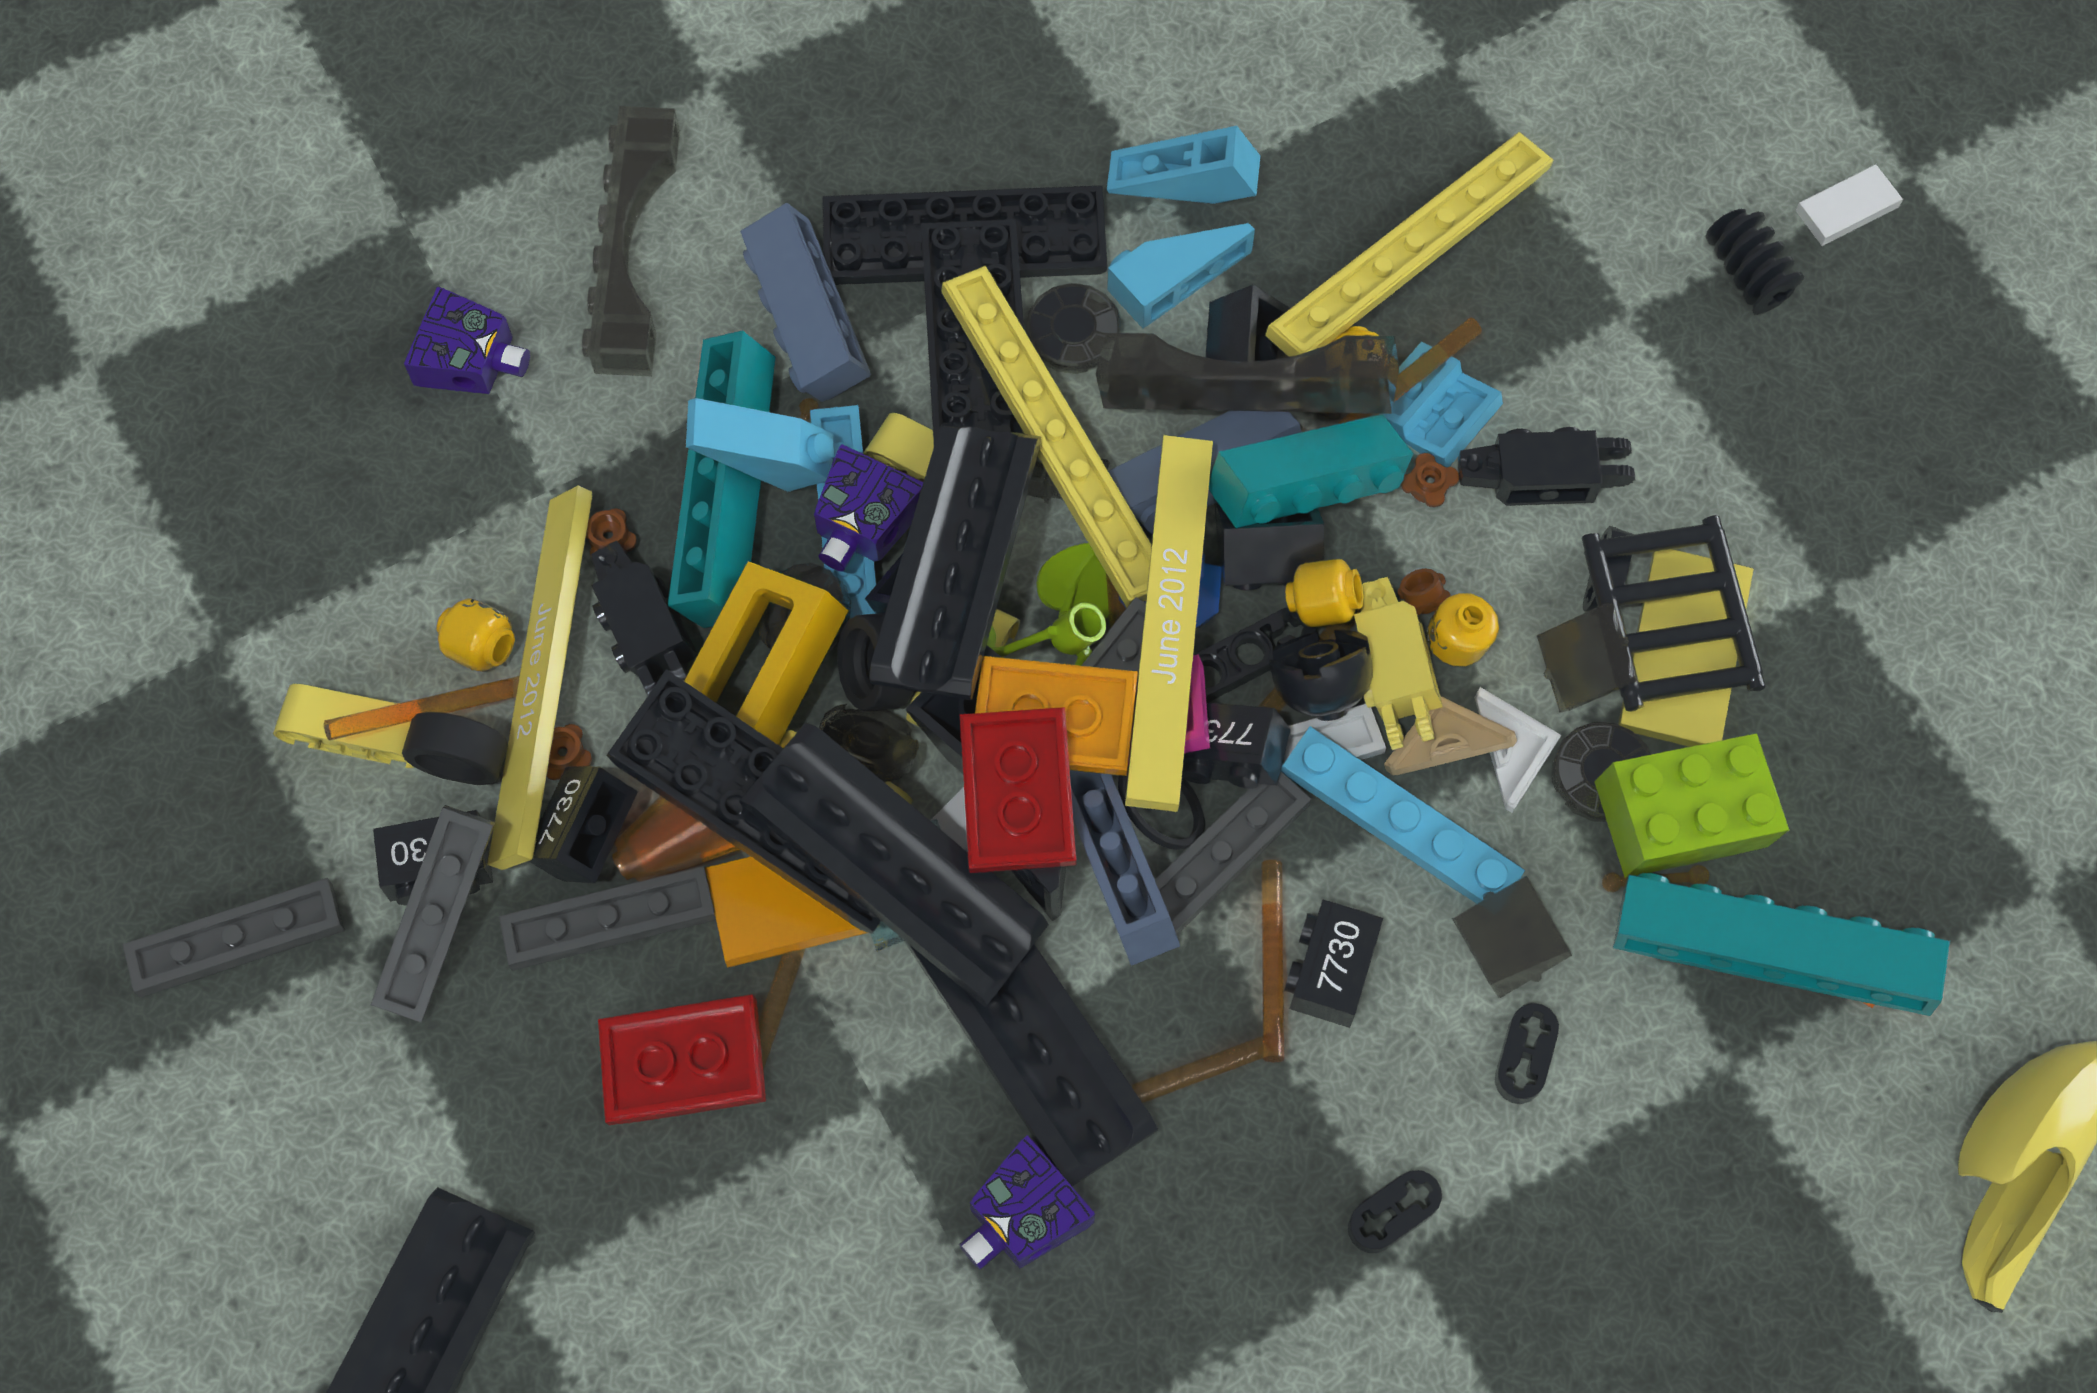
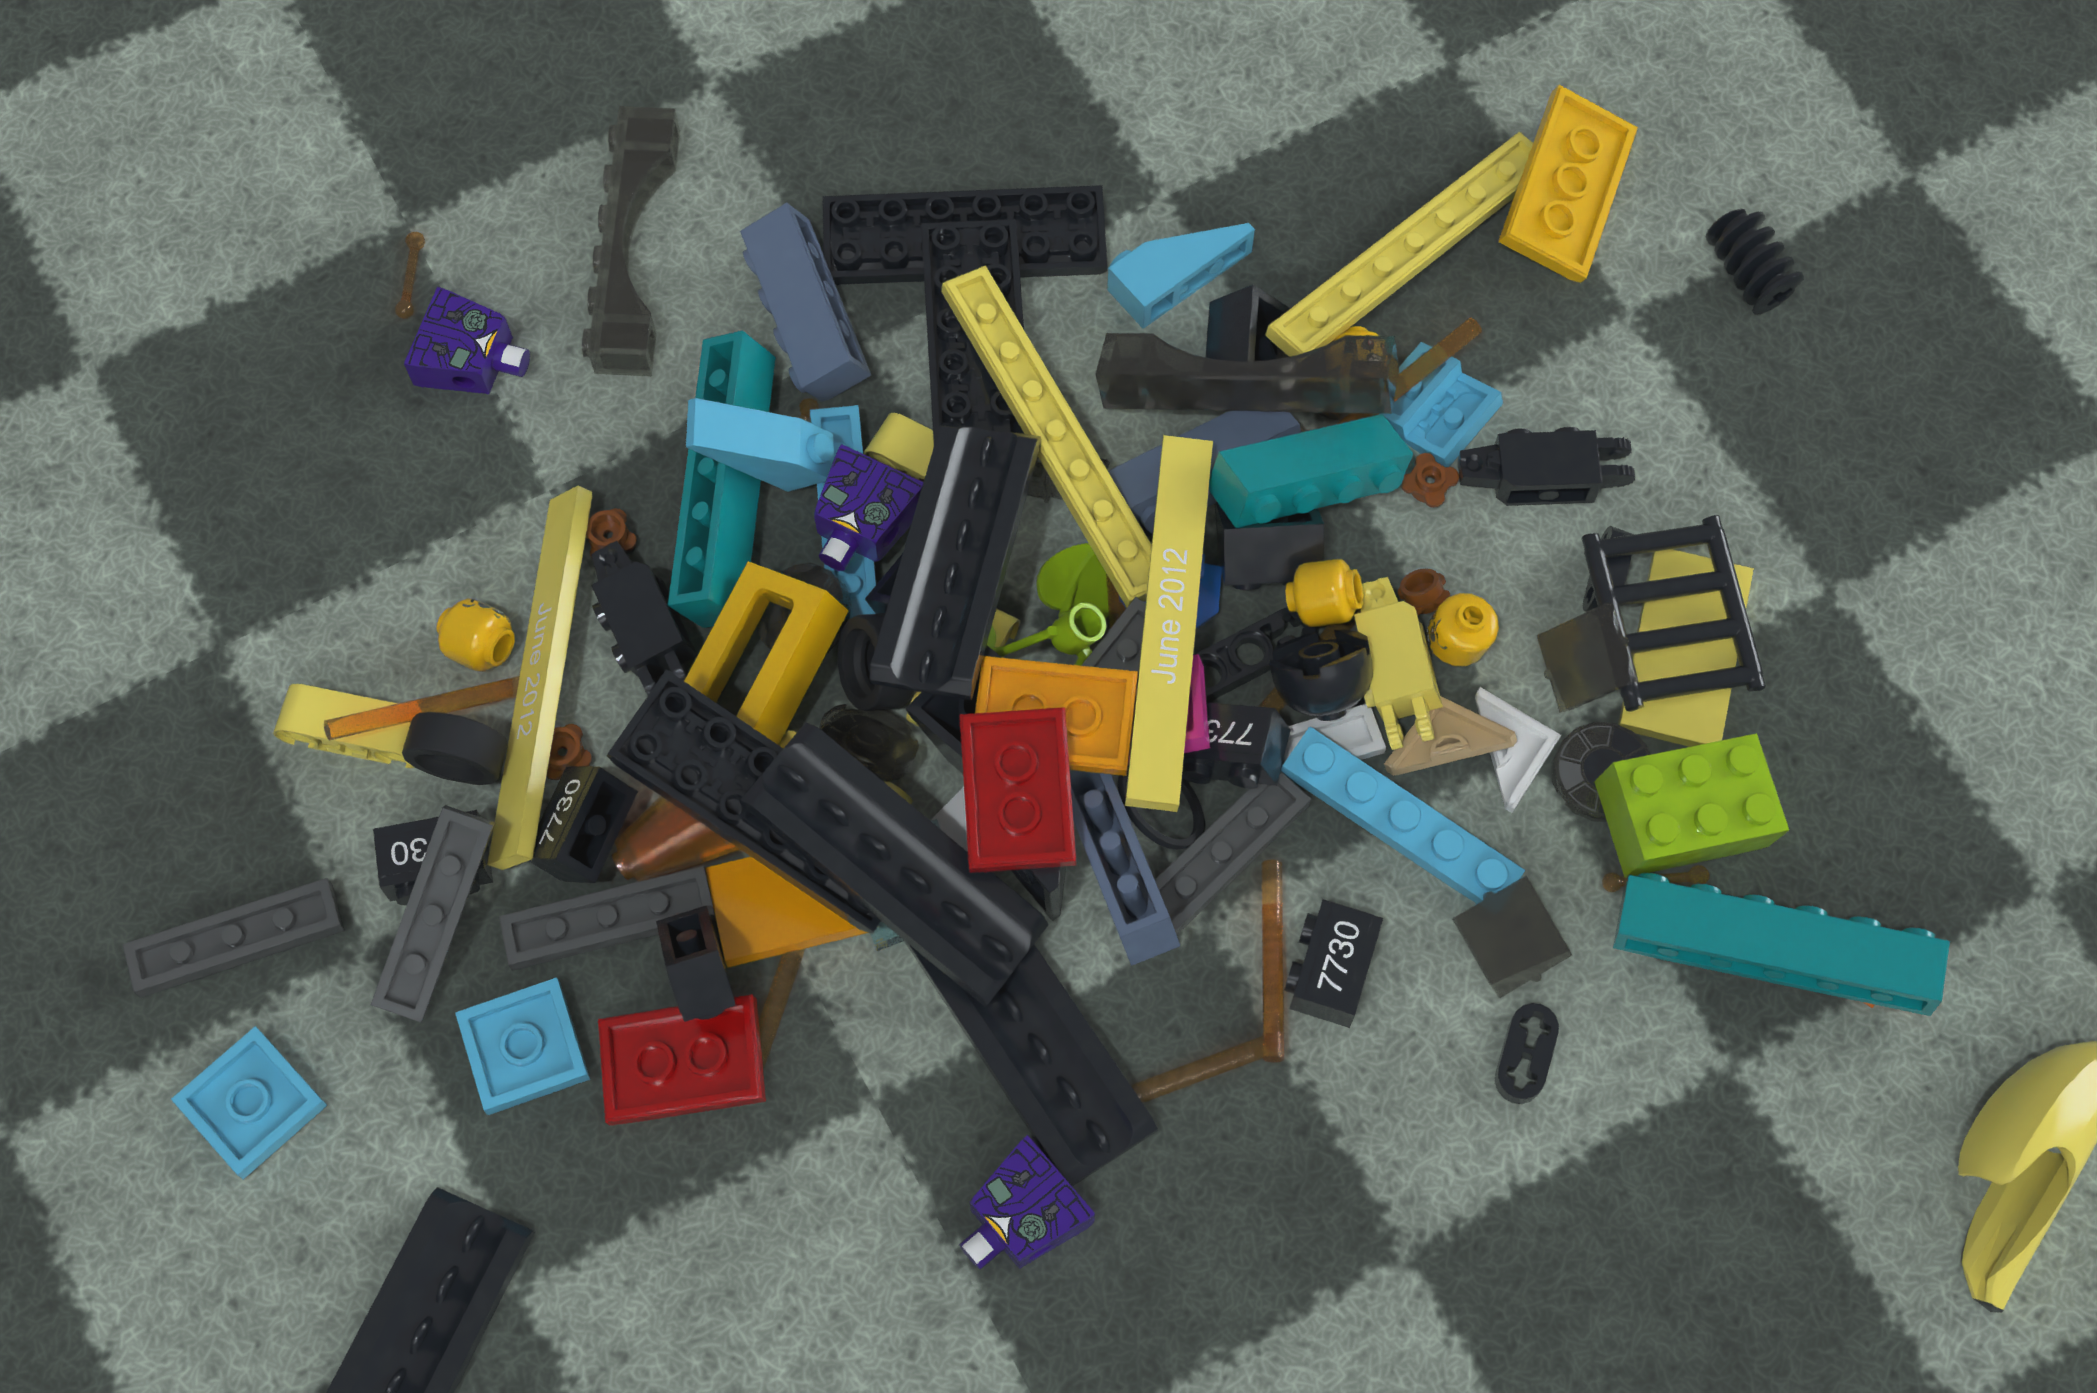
tile [1026,283,1121,374] -> none
medium azure slope [1107,126,1260,204] -> none
black beam [1348,1170,1442,1253] -> none
white tile [1795,164,1903,246] -> none
none -> medium azure plate [171,1026,328,1180]
none -> clear orange hinge [395,232,425,319]
none -> medium azure plate [455,977,590,1115]
none -> black brick [656,905,736,1022]
none -> yellow plate [1498,85,1638,283]

